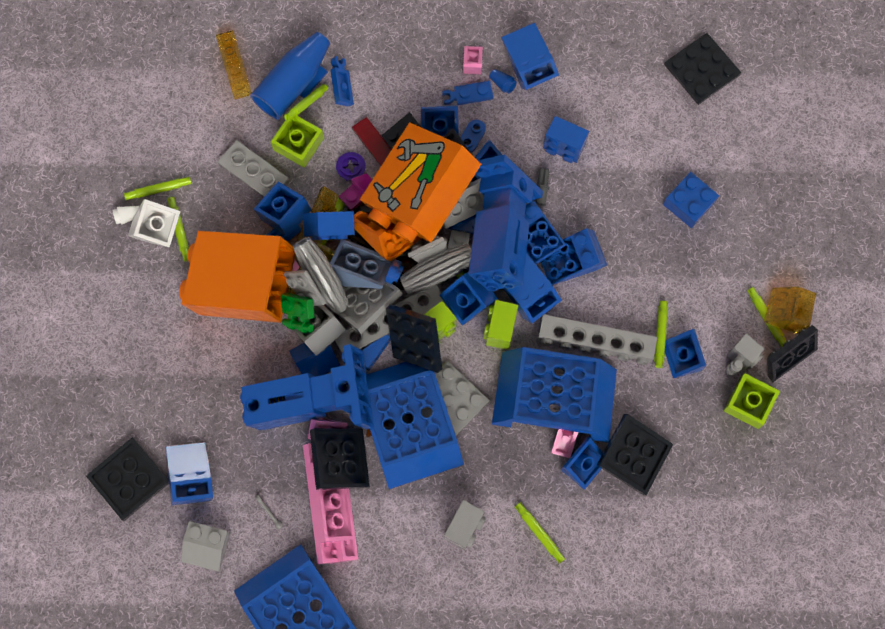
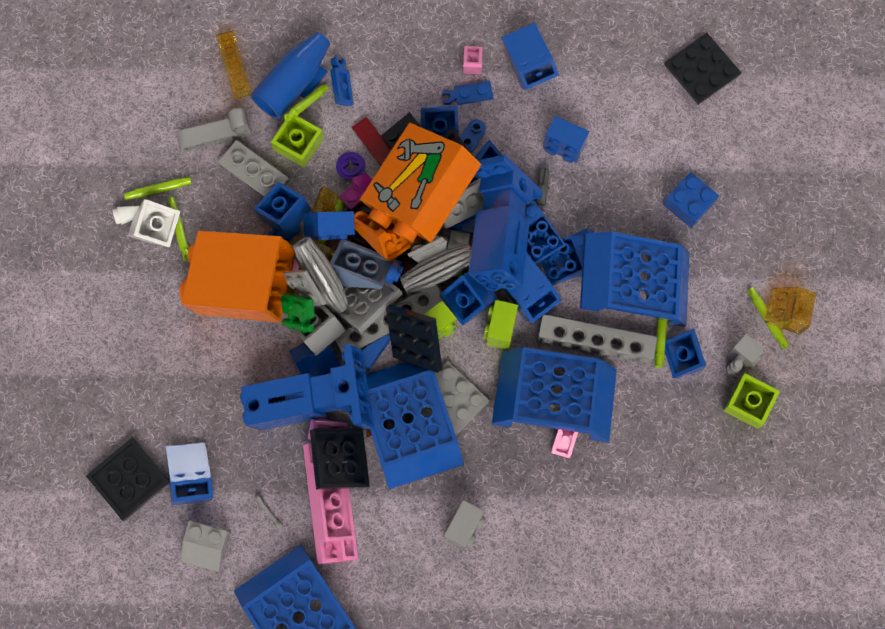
blue cone [489,69,517,94] -> none
lime piece [514,502,565,564] -> none
blue slope [561,437,603,490] -> none
black plate [597,414,673,496] -> none
black plate [767,325,818,382] -> none
none -> light grey beam [177,108,251,153]
none -> blue slope [580,231,690,327]

